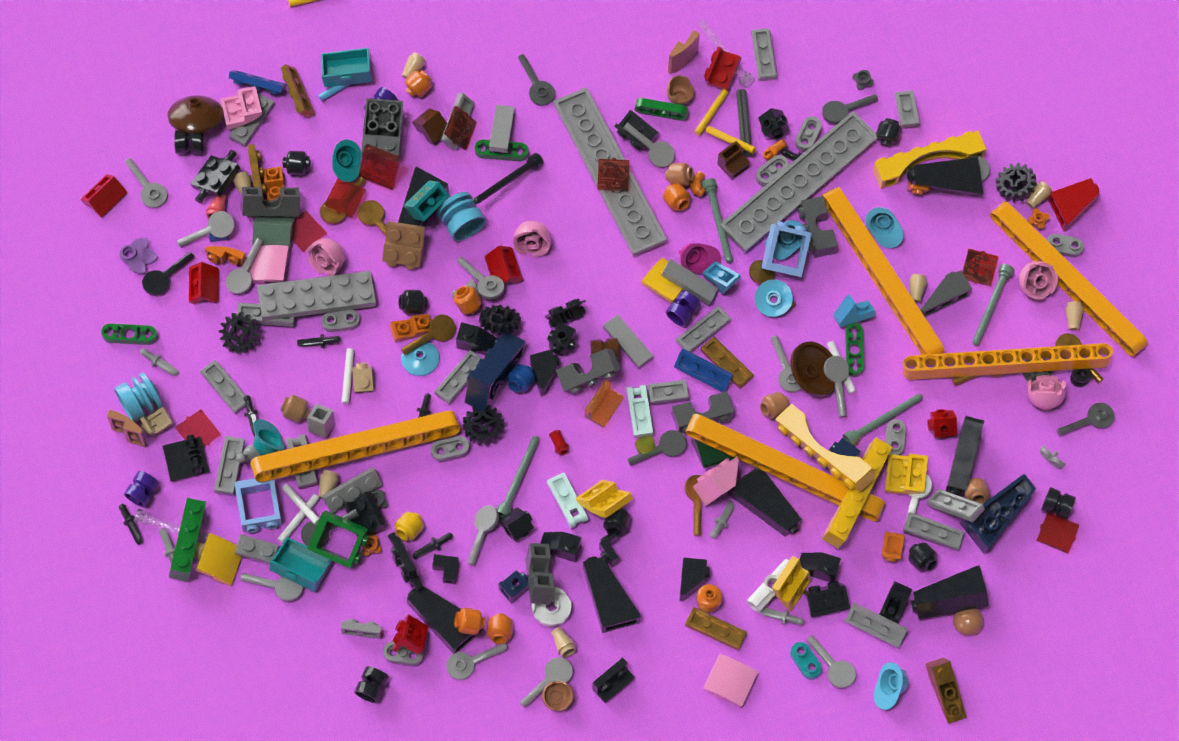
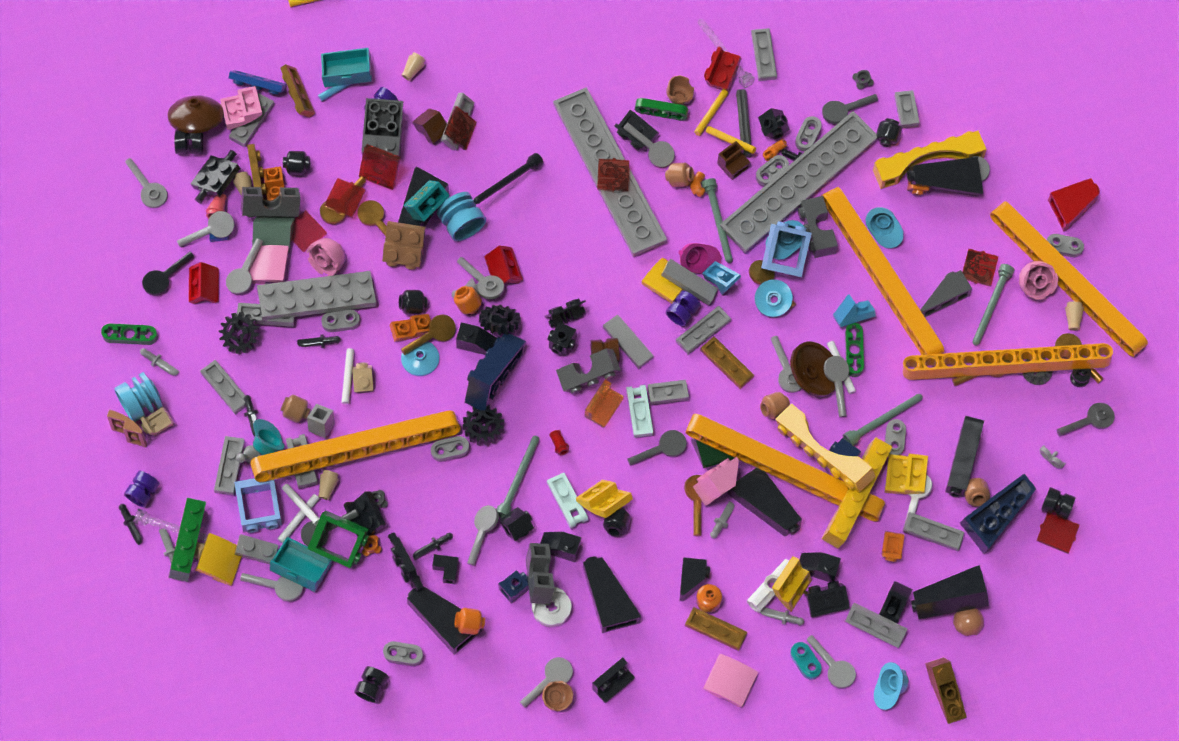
red panel [80,174,127,217] -> none
medium lavender plate [119,238,158,274] -> none
black hinge [162,435,209,482] -> none
clear red piece [175,409,221,447] -> none
orange slope [205,246,246,266] -> none
light grey plate [322,467,382,513] -> none
teal piece [332,139,361,182] -> none
light grey plate [340,619,382,639] -> none
red bracket [392,614,428,655] -> none
yellow head [395,512,424,541] -> none
orange head [405,70,432,98] -> none
black piece [417,393,432,418] -> none
light grey tile [434,350,482,405] -> none
light grey piece [446,643,508,680] -> none
green beam [475,139,528,162] -> none
orange head [487,613,513,644] -> none
light grey tile [489,105,515,153] -> none
blue head [507,364,535,393] -> none
bright pink cylinder [513,221,551,257] -> none
dark grey piece [518,54,555,106] -> none
black slope [530,349,560,396] -> none
tan cone [551,627,576,658] -> none
black bracket [599,533,619,568] -> none
clear neon green tile [635,436,655,454] -> none
orange head [663,183,691,211] -> none
slope [668,30,700,74] -> none
dark grey arch [671,391,734,434] -> none
blue plate [674,349,734,392] -> none
black head [908,542,938,572] -> none
tan cone [909,274,928,303] -> none
red brick [927,409,957,438] -> none
light grey tile [927,489,985,522] -> none
black gear [996,163,1037,202] -> none
tan cone [1025,181,1052,209] -> none
bright pink cylinder [1027,375,1066,411] -> none
orange plate [1028,208,1050,229] -> none

